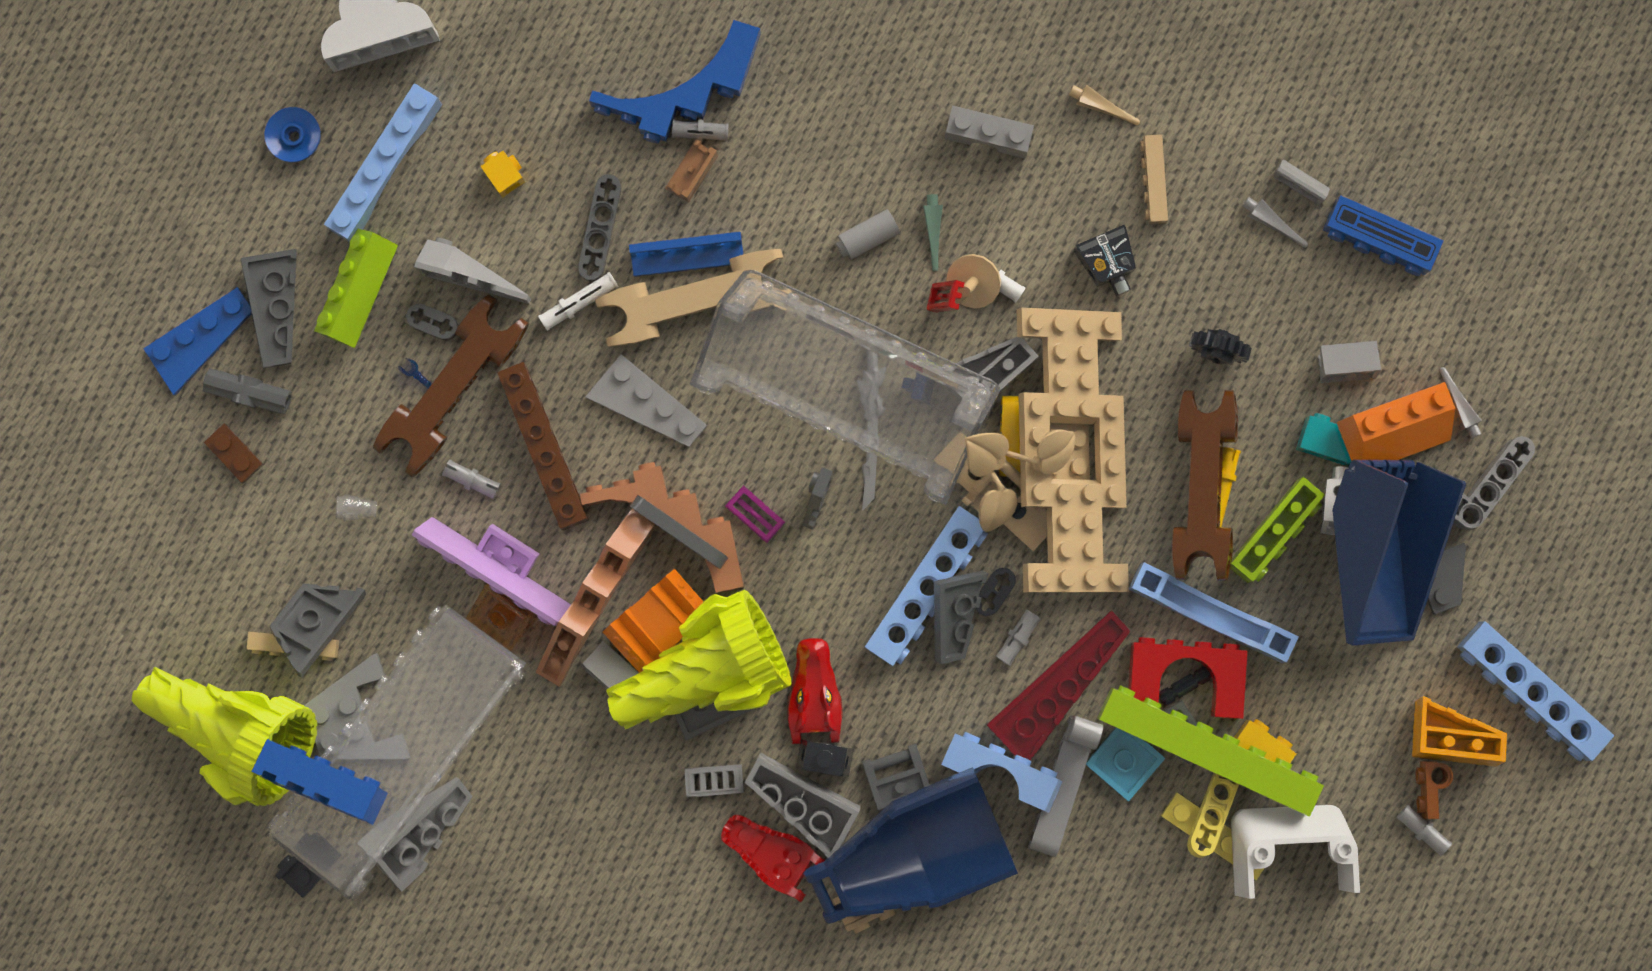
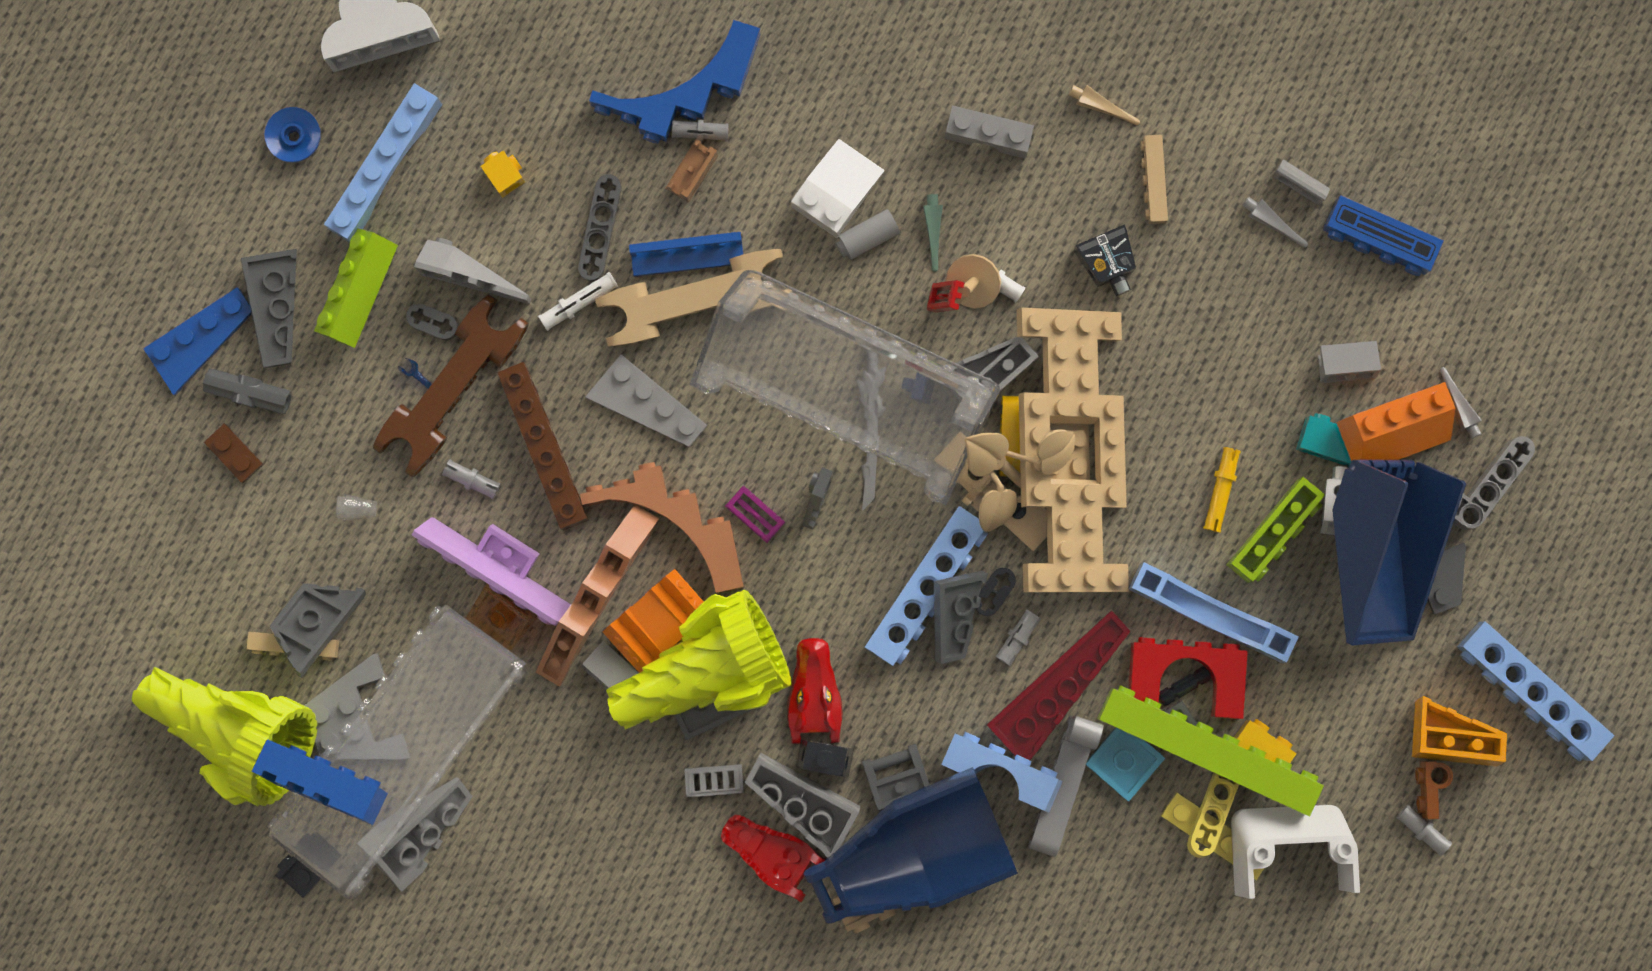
dark grey beam [630,495,728,569] -> none
reddish brown piece [1172,390,1239,581] -> none
black gear [1189,329,1252,365] -> none
none -> white slope [791,139,884,238]

